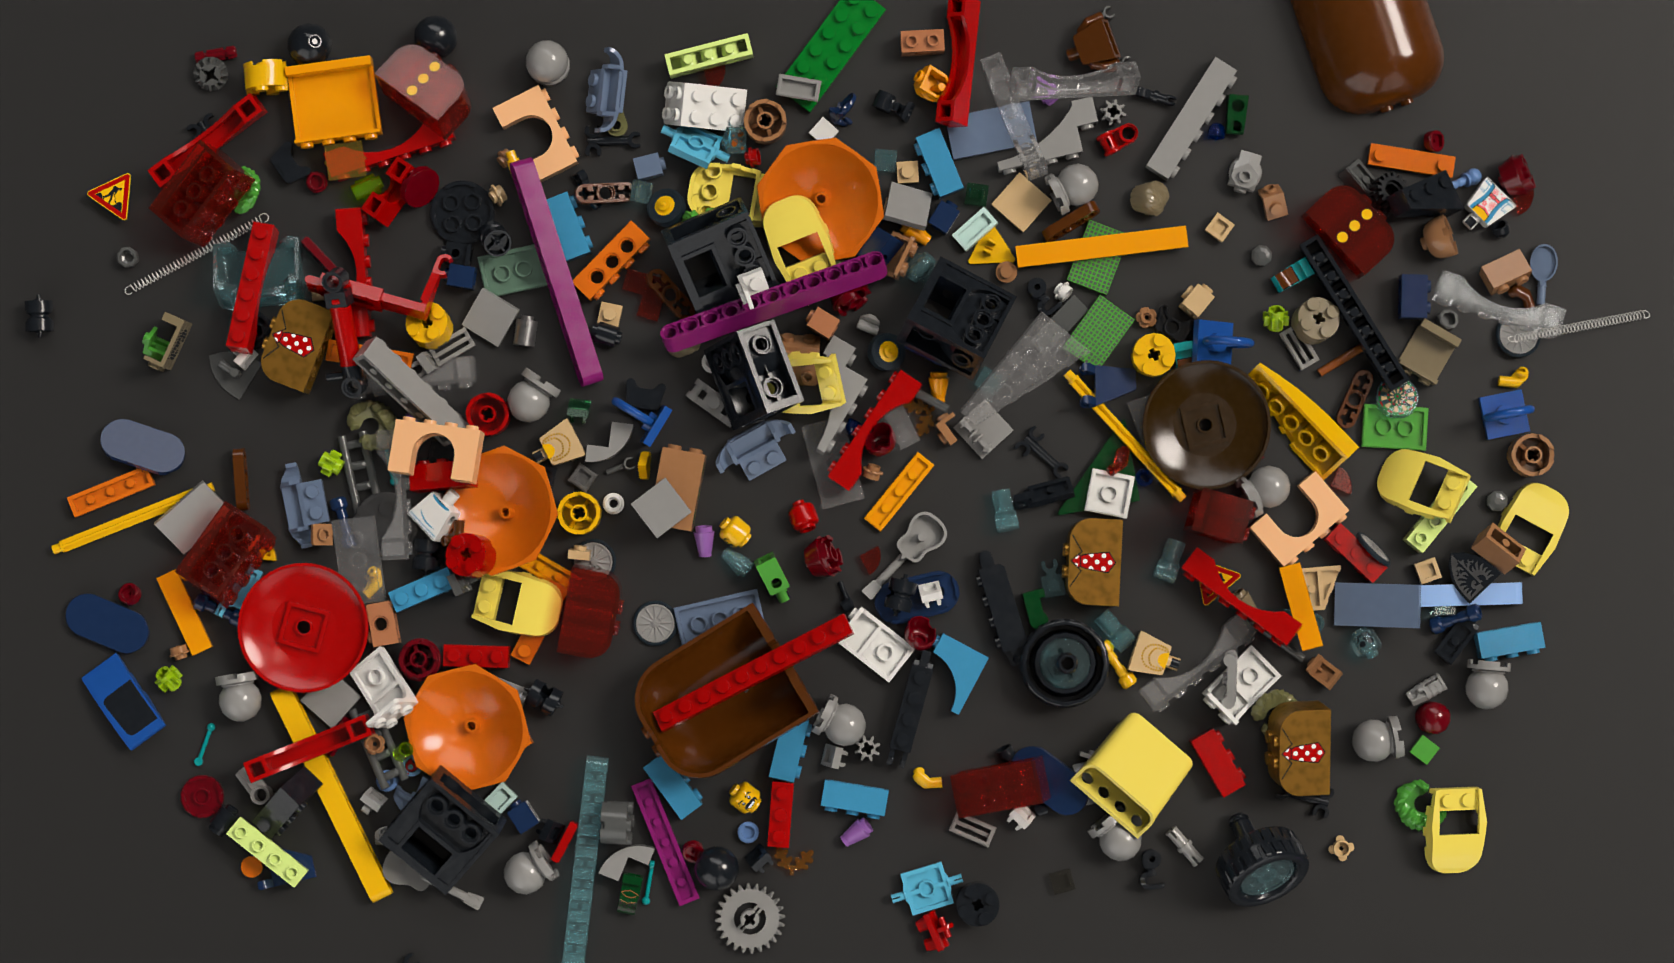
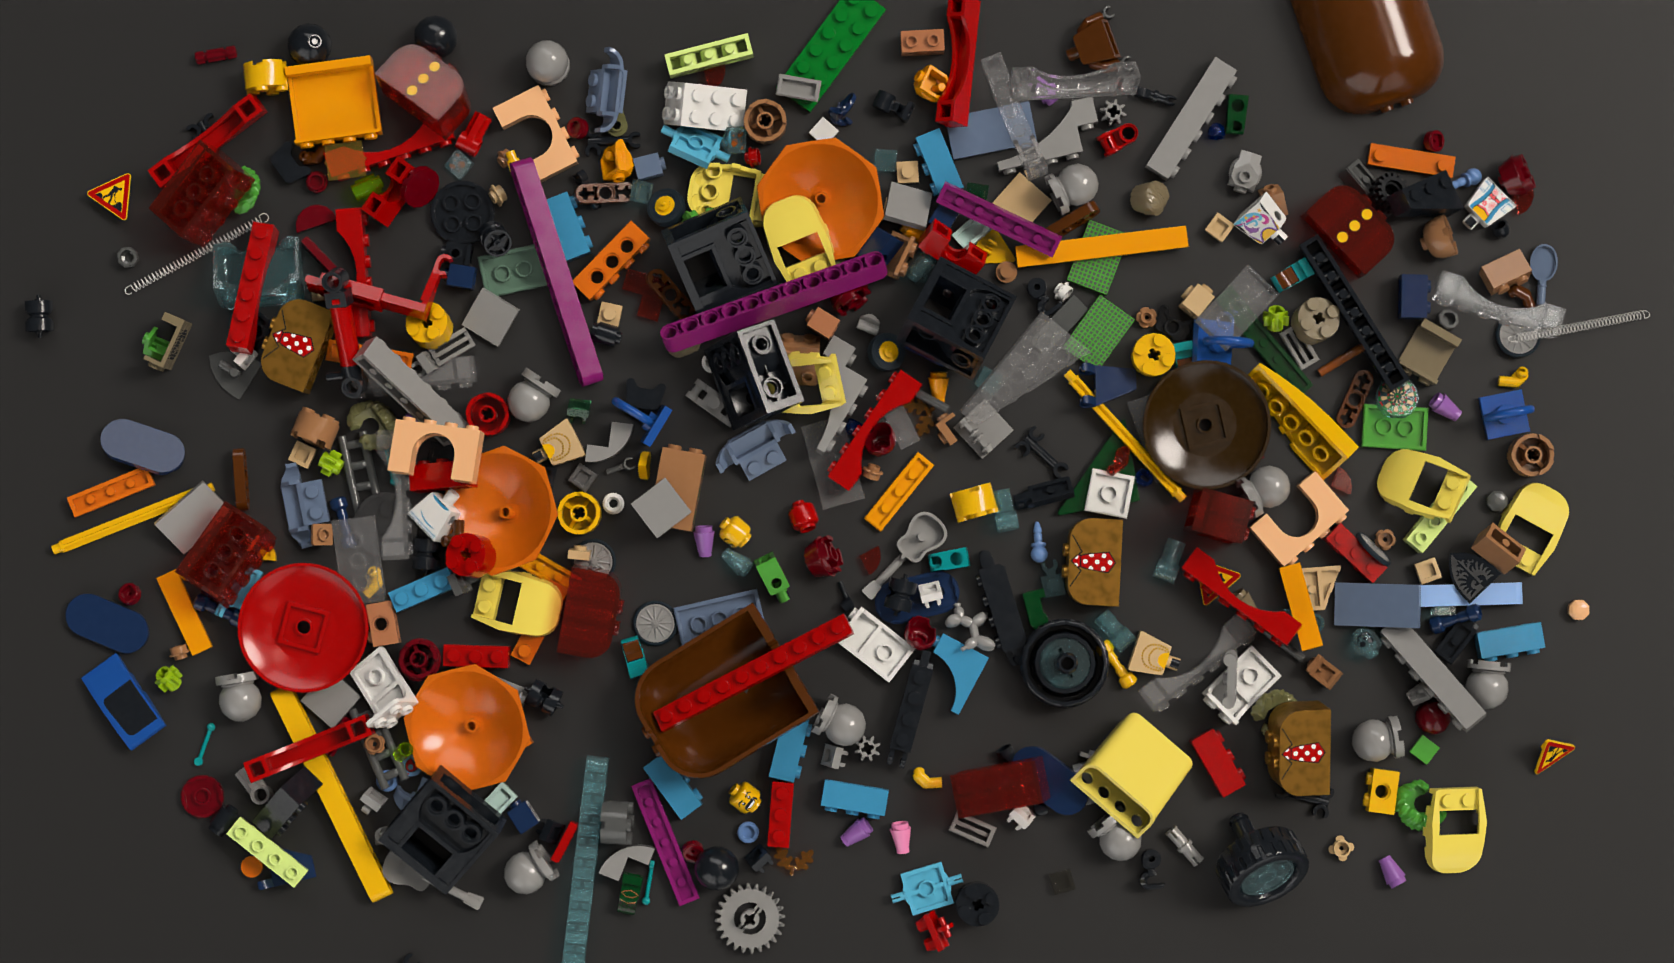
dark grey gear [193,57,228,91] -> none
flat silver brick [513,315,538,347] -> none
white bracket [736,267,769,310] -> none
dark grey tile [1251,245,1272,266] -> none
none -> tan plate [288,440,317,469]
none -> medium nougat brick [290,407,340,451]
none -> dark red tile [296,205,336,233]
none -> reddish brown arm [299,143,331,165]
none -> clear light blue slope [445,149,474,180]
none -> red piece [455,111,492,157]
none -> dark red tile [567,117,588,139]
none -> light orange hand [600,139,634,183]
none -> leg [621,635,649,678]
none -> bright pink cone [890,821,911,854]
none -> red arch [918,219,987,274]
none -> teal leg [928,547,970,572]
none -> magenta plate [936,181,1062,257]
none -> light grey piece [945,603,996,652]
none -> yellow brick [950,482,998,523]
none -> medium blue bar [1031,521,1048,563]
none -> clear tile [1194,264,1279,351]
none -> dark green tile [1214,287,1313,393]
none -> torso [1233,192,1288,245]
none -> yellow brick [1363,768,1400,815]
none -> medium nougat plate [1375,529,1396,550]
none -> medium lavender cone [1379,855,1407,889]
none -> light grey brick [1380,627,1486,733]
none -> medium lavender cone [1429,392,1462,422]
none -> piece [1534,739,1575,774]
none -> light nougat tile [1568,600,1589,620]

